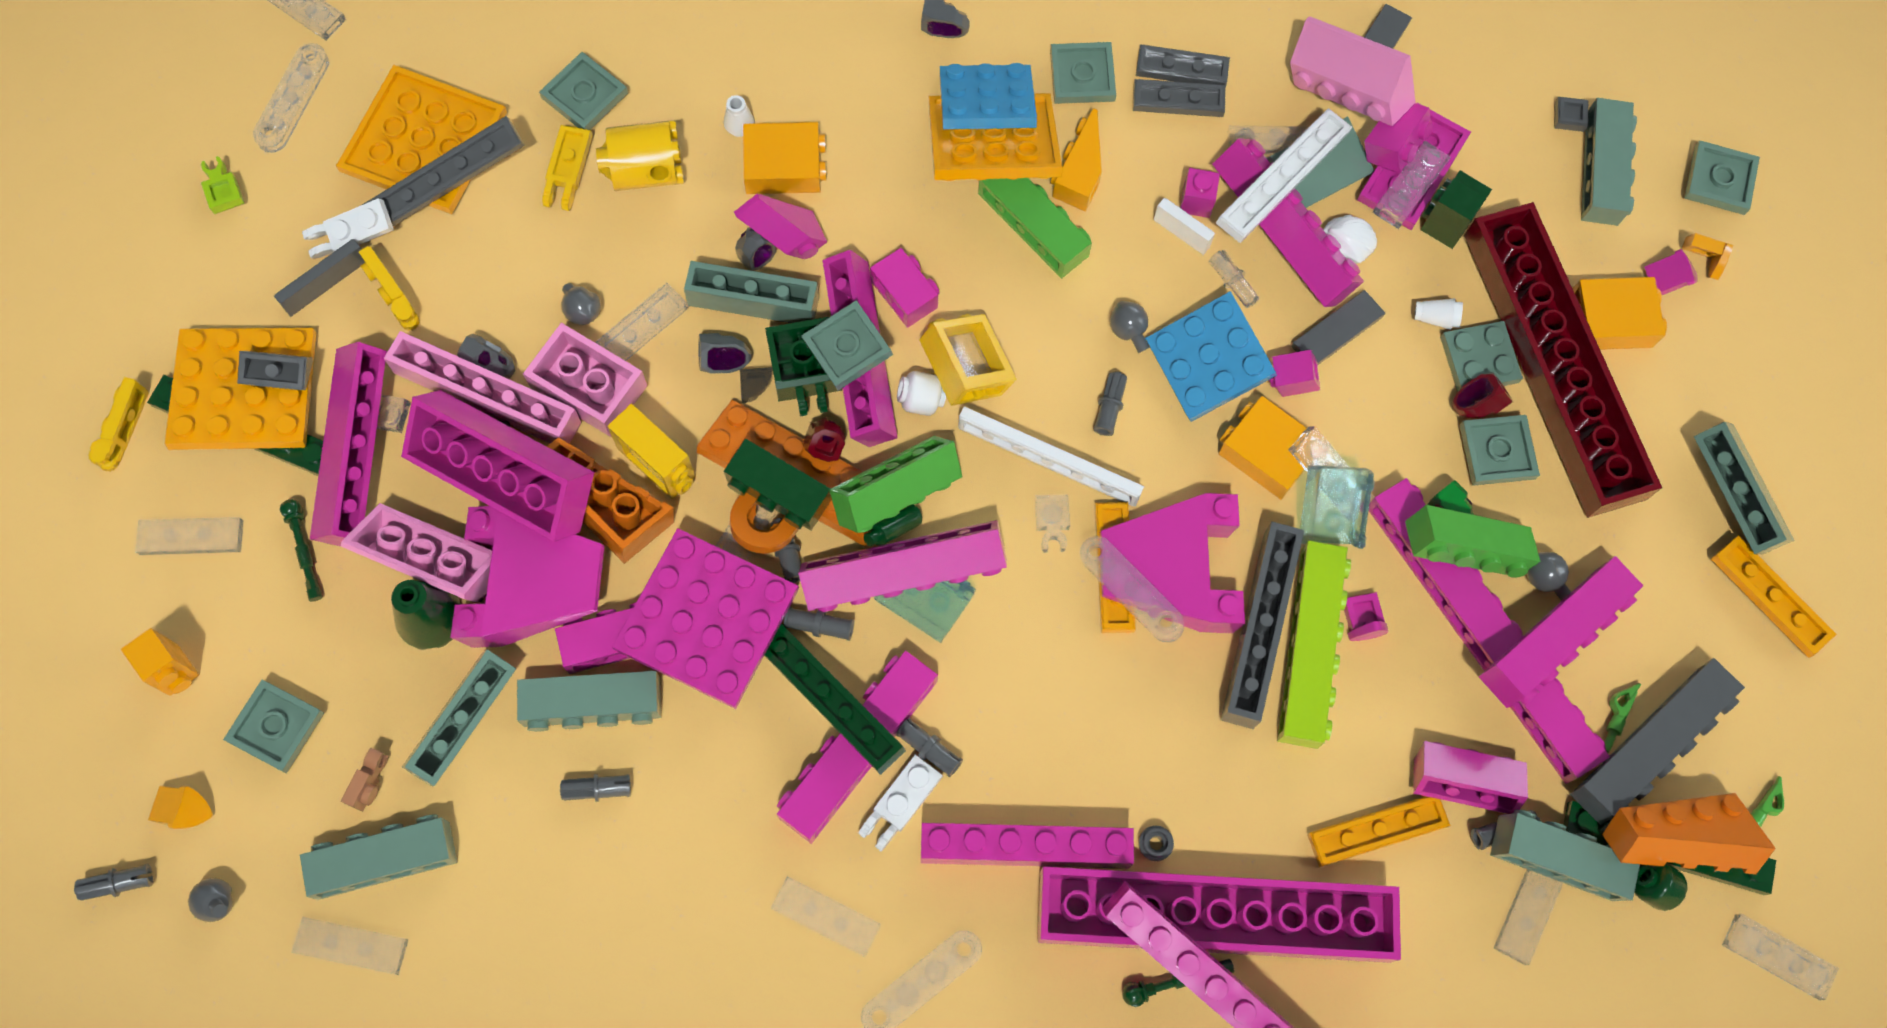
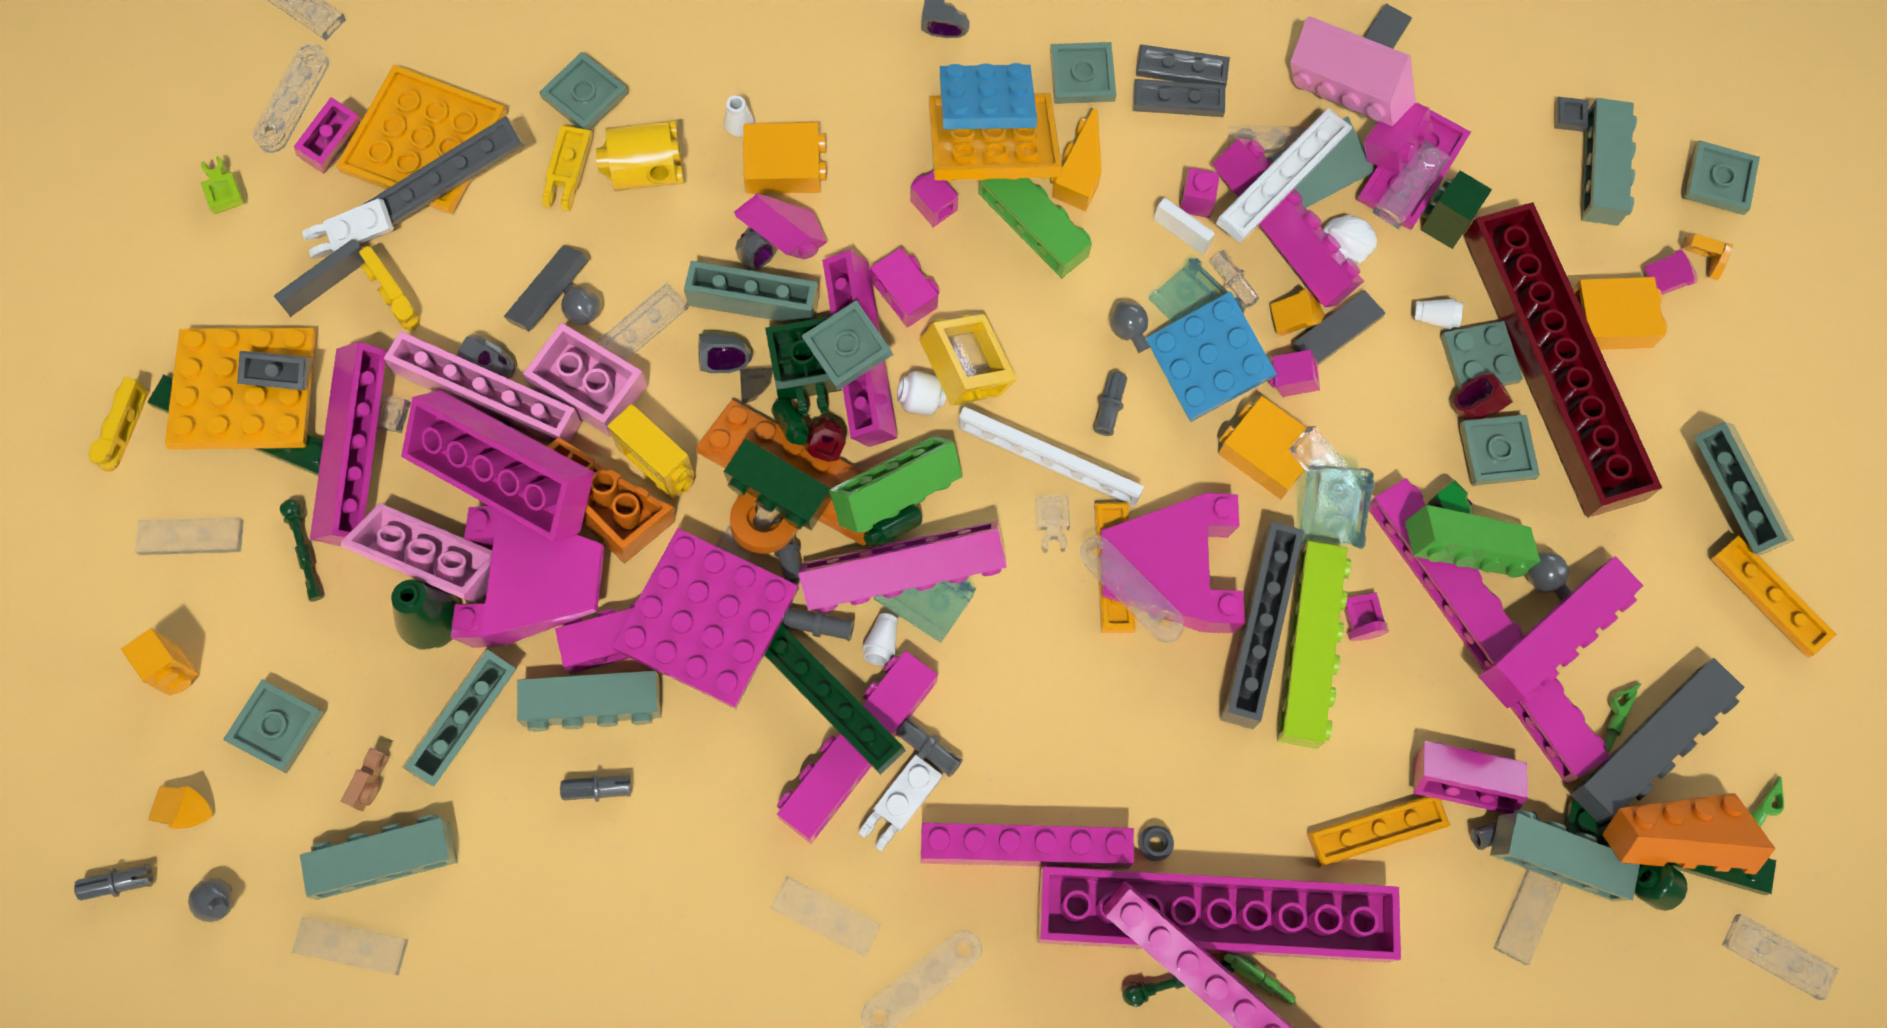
none -> dark pink brick [294,97,360,174]
none -> dark grey tile [504,245,588,332]
none -> dark green cylinder [771,398,809,445]
none -> white cone [862,613,898,666]
none -> dark pink brick [910,170,958,228]
none -> clear light blue piece [1148,258,1246,323]
none -> bright green hand [1223,952,1296,1005]
none -> light orange tile [1270,289,1324,336]

